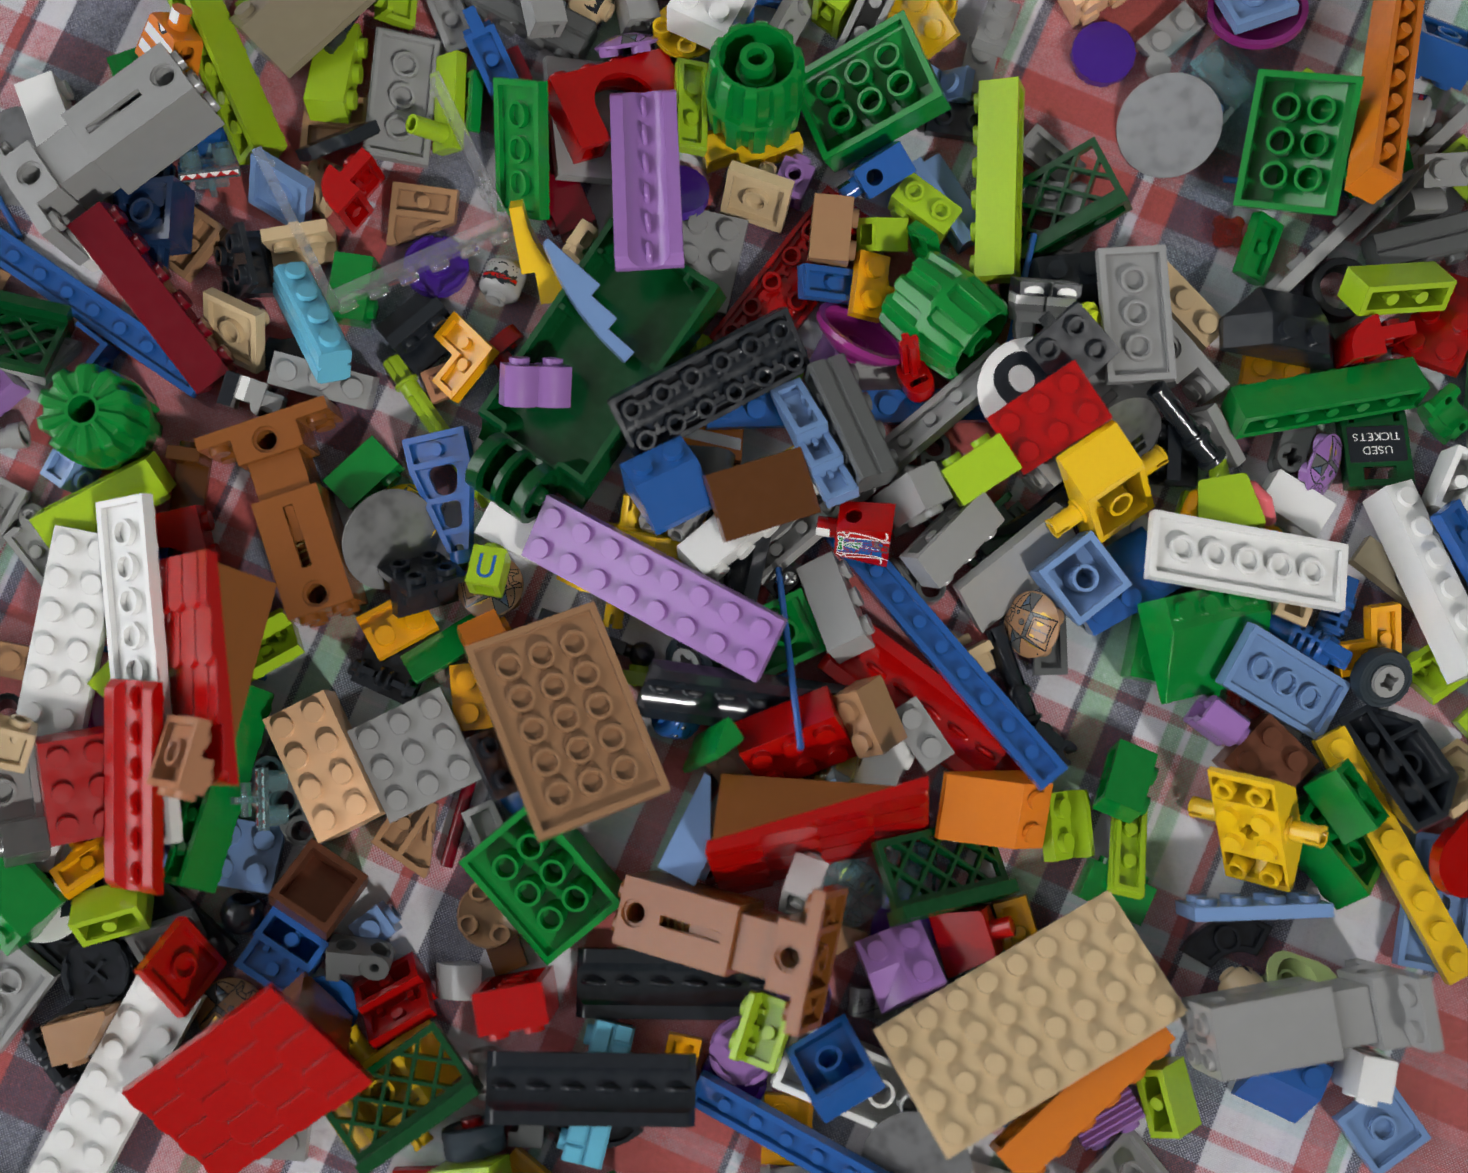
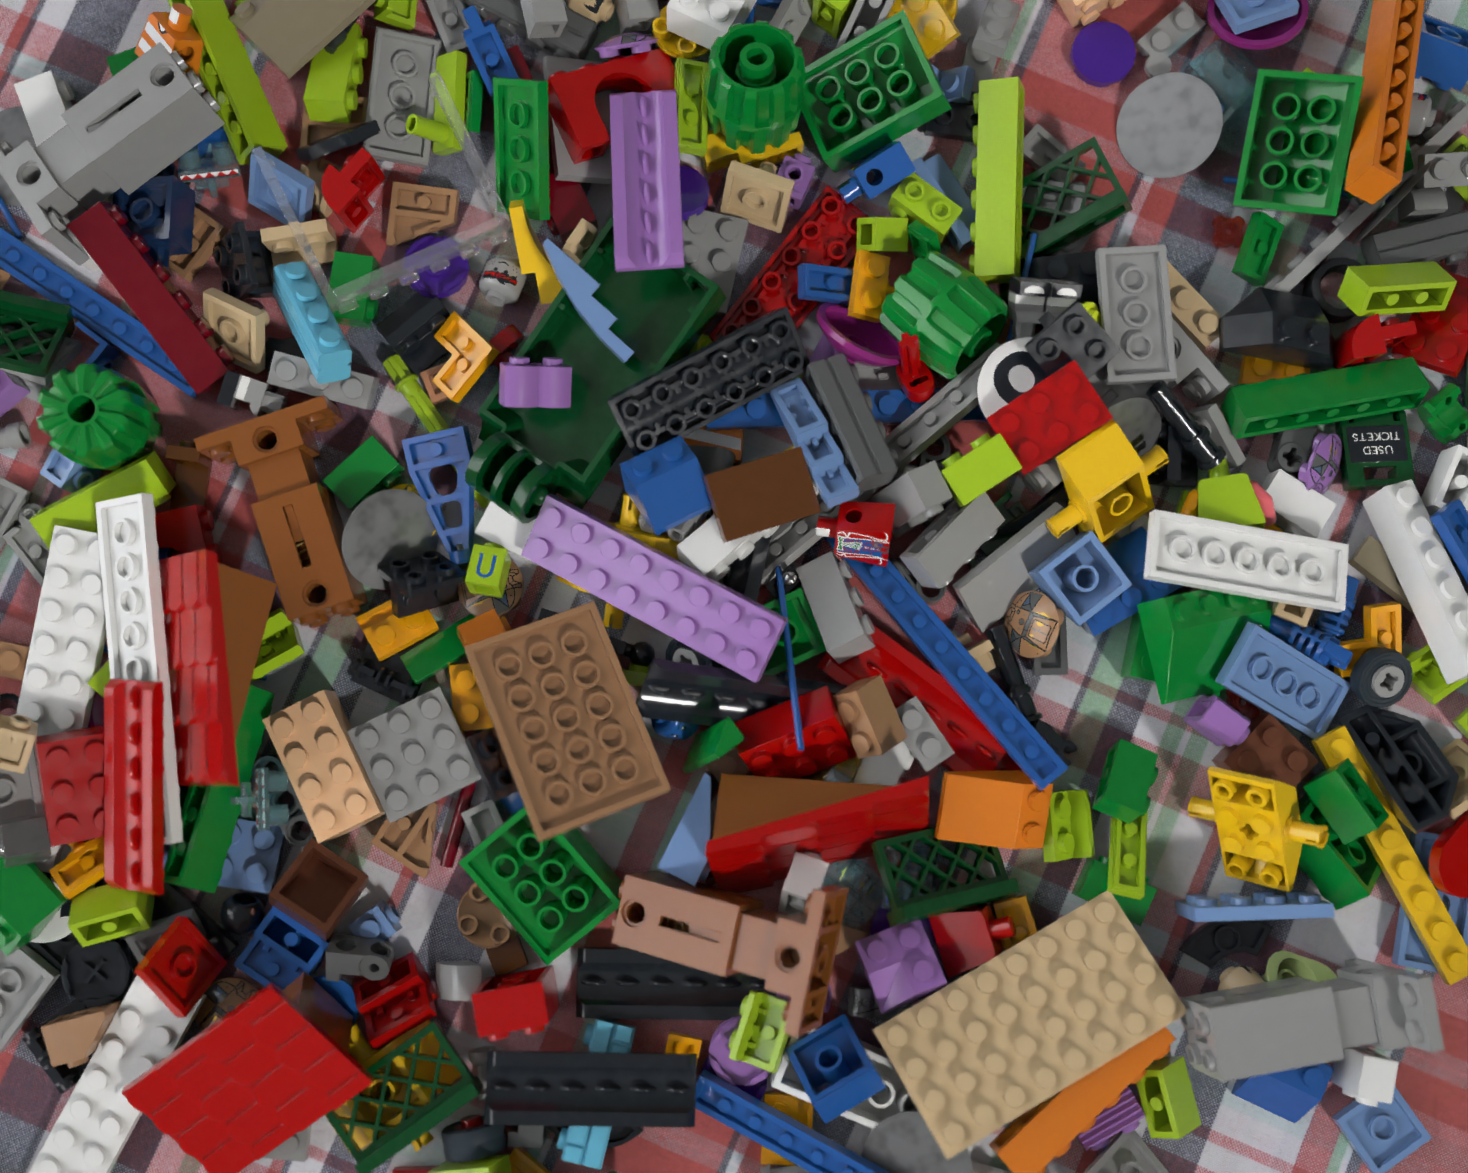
nougat plate [146,715,214,802] -> none
medium nougat brick [807,193,859,268] -> none

